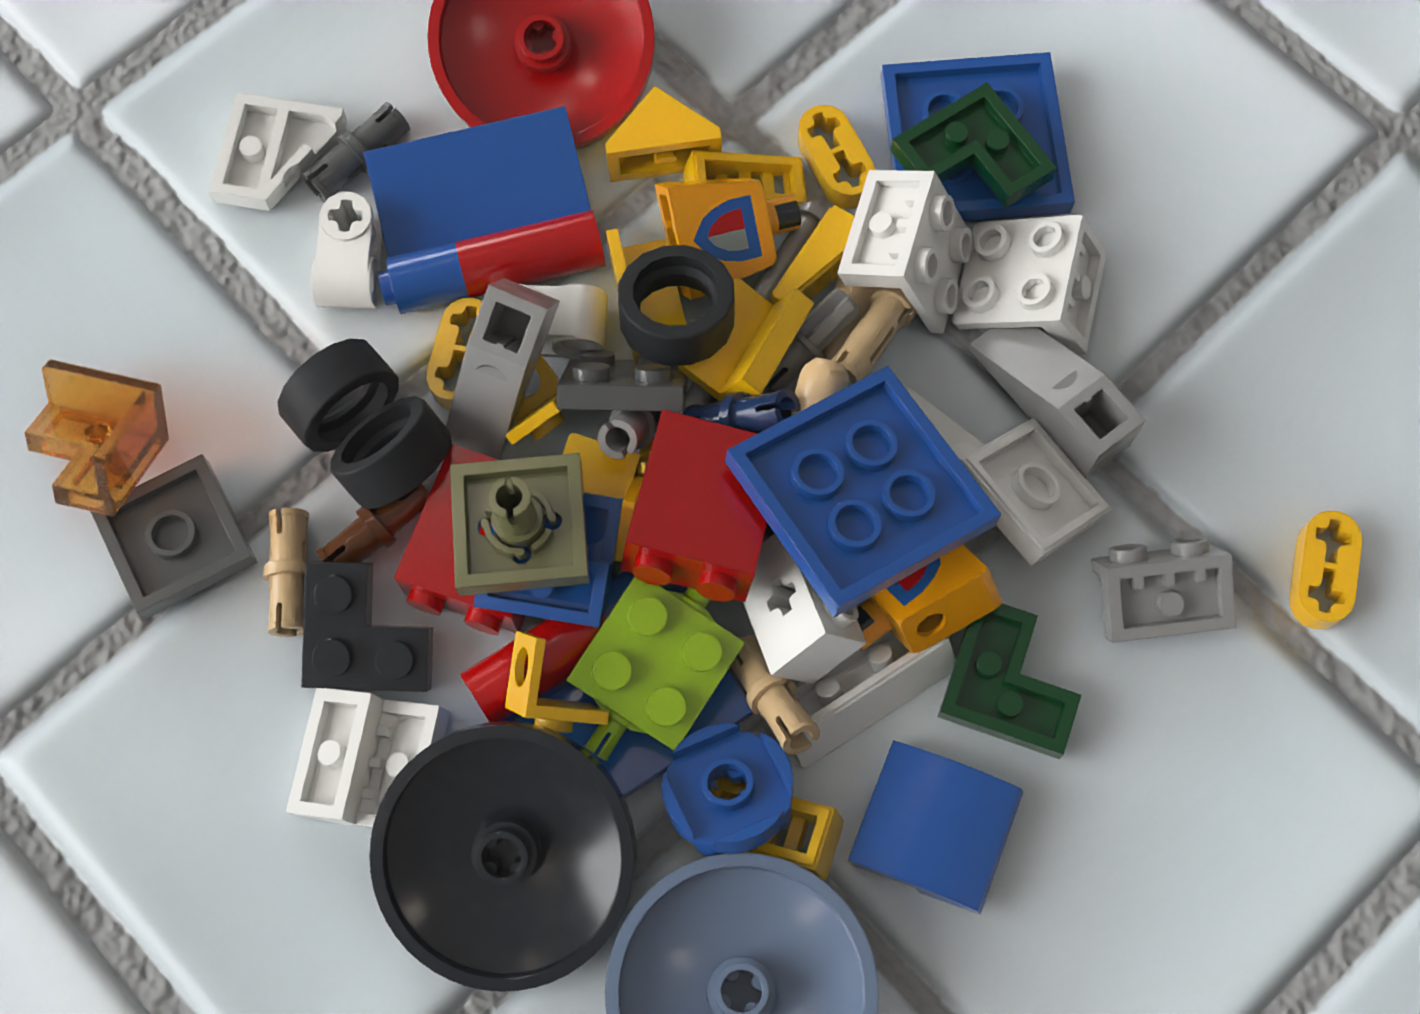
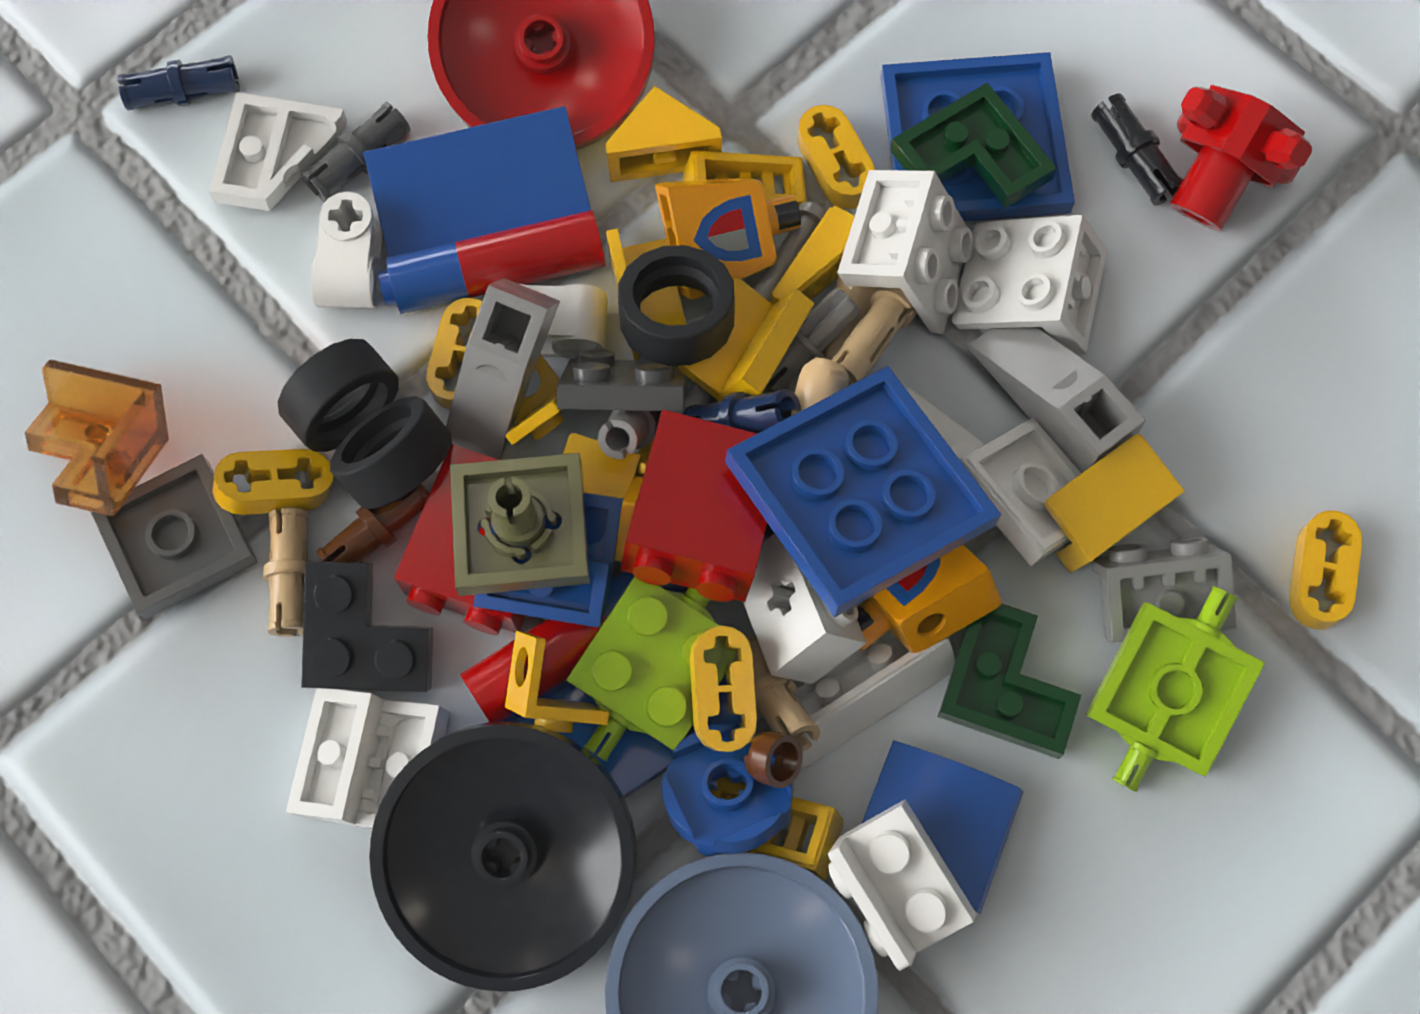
none -> dark blue pin [117,55,240,111]
none -> yellow beam [212,449,333,515]
none -> yellow beam [690,626,757,752]
none -> reddish brown hinge [744,731,803,788]
none -> white bracket [828,799,976,971]
none -> yellow panel [1044,434,1185,573]
none -> lime plate [1085,586,1265,792]
none -> black pin [1091,93,1183,206]
none -> red piece [1169,85,1312,231]

